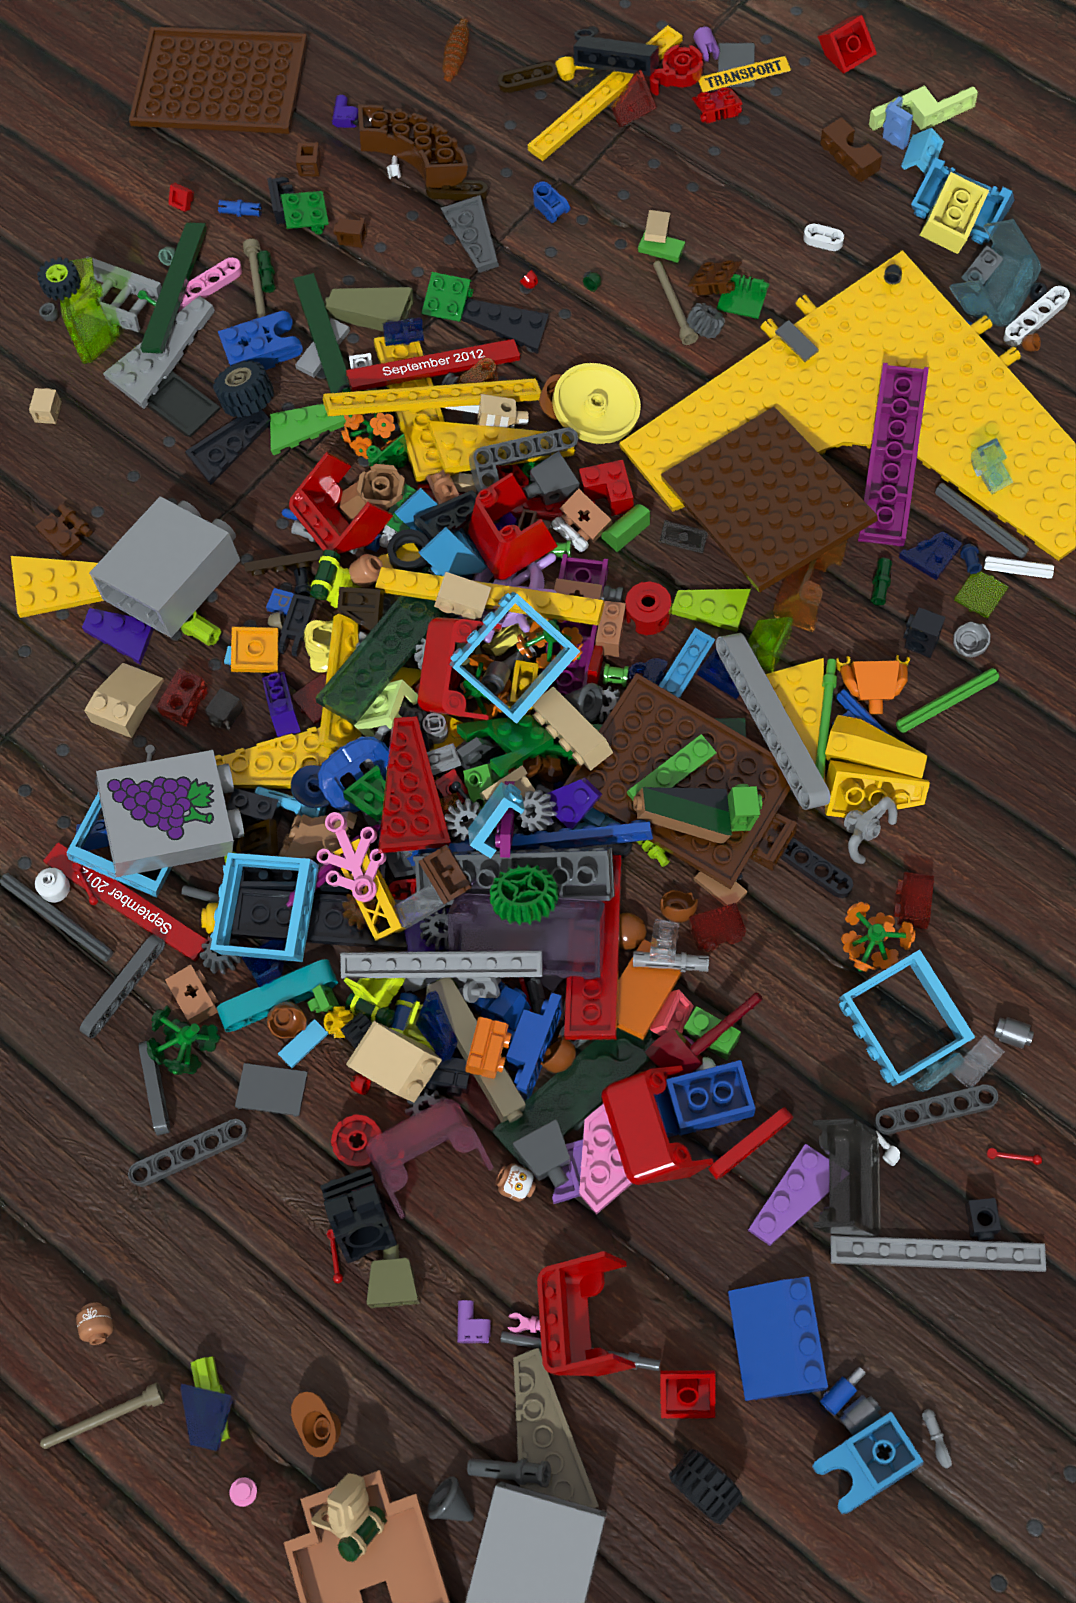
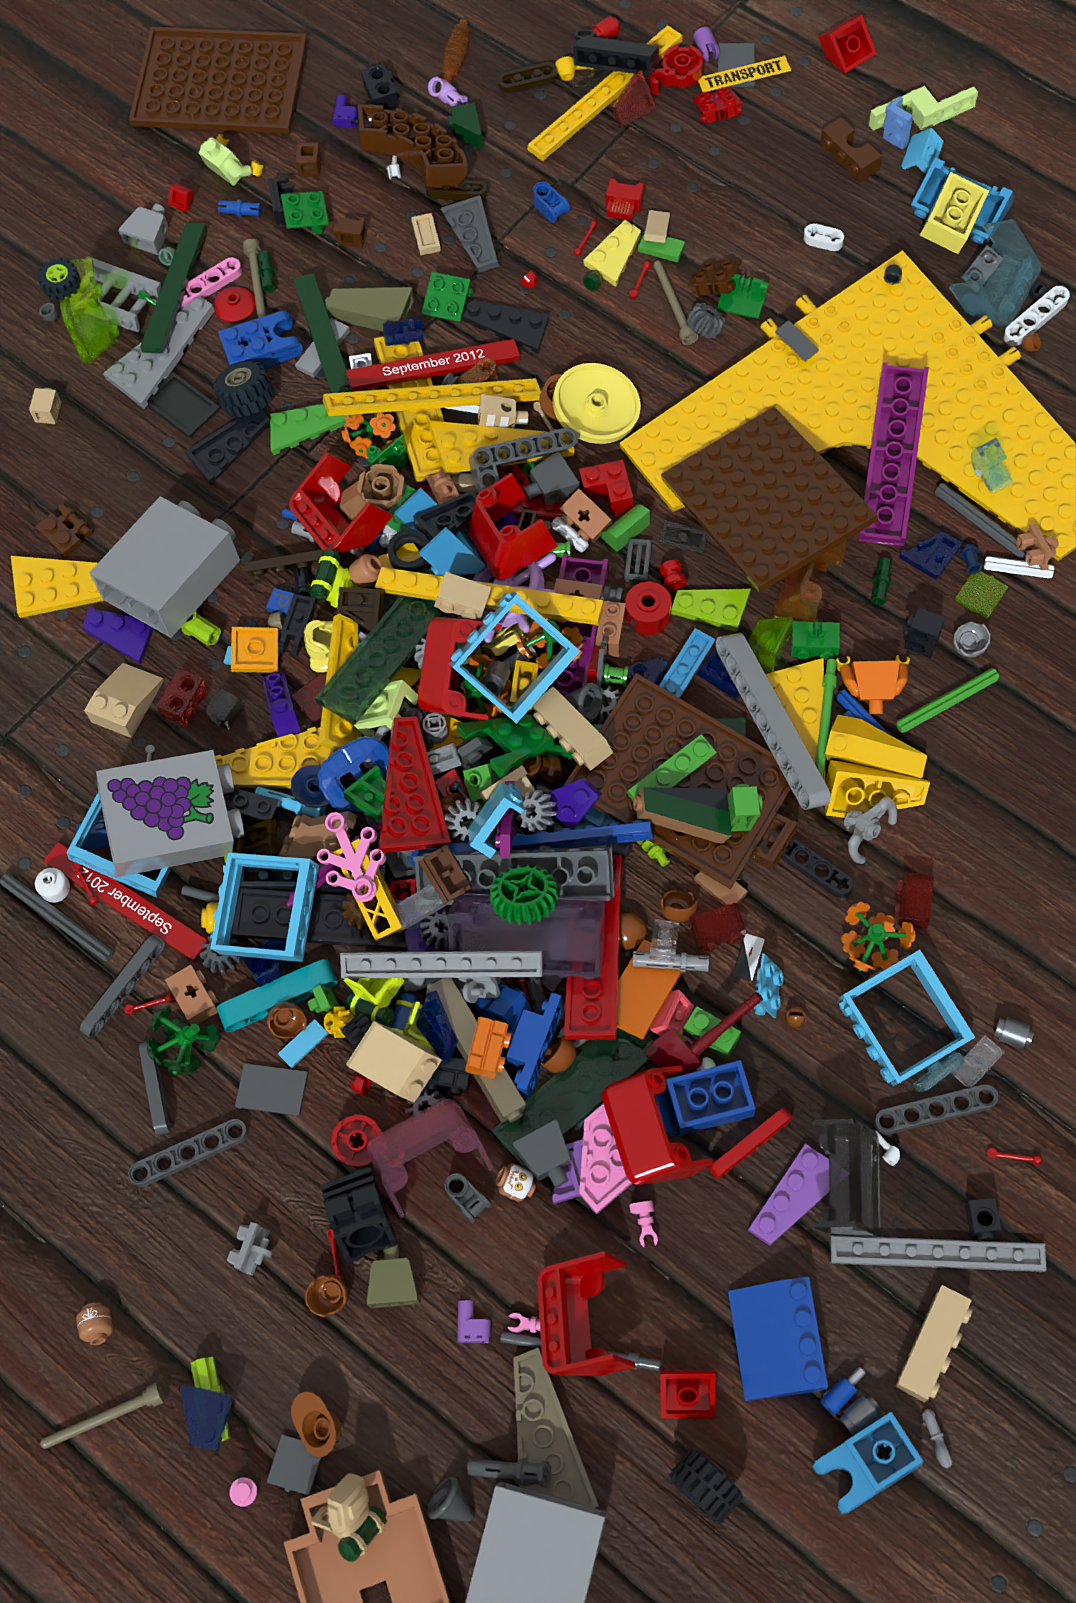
none -> light grey torso [119,204,168,255]
none -> red hinge [124,993,175,1015]
none -> yellowish green torso [199,134,264,186]
none -> red dish [214,287,256,323]
none -> light grey hips [227,1222,273,1276]
none -> dark grey piece [267,1435,321,1496]
none -> dark orange hair [305,1274,348,1317]
none -> black brick [361,63,400,110]
none -> tan tile [411,213,441,256]
none -> lavender connector [428,77,468,107]
none -> dark grey piece [445,1173,492,1224]
none -> dark green slope [448,102,483,149]
none -> tan hinge [533,402,556,431]
none -> red hinge [574,220,598,256]
none -> light yellow wing [584,220,641,287]
none -> red brick [591,16,620,39]
none -> dark grey piece [596,635,608,688]
none -> red piece [605,178,645,221]
none -> dark grey tile [624,538,652,583]
none -> red hinge [629,261,651,299]
none -> bright pink piece [630,1201,658,1248]
none -> red wheel [659,560,687,591]
none -> sticker [733,934,765,981]
none -> medium azure hinge [754,954,783,1018]
none -> dark orange hinge [785,1006,806,1028]
none -> green brick [791,621,840,660]
none -> tan brick [895,1285,973,1402]
none -> nougat hips [1016,524,1059,571]

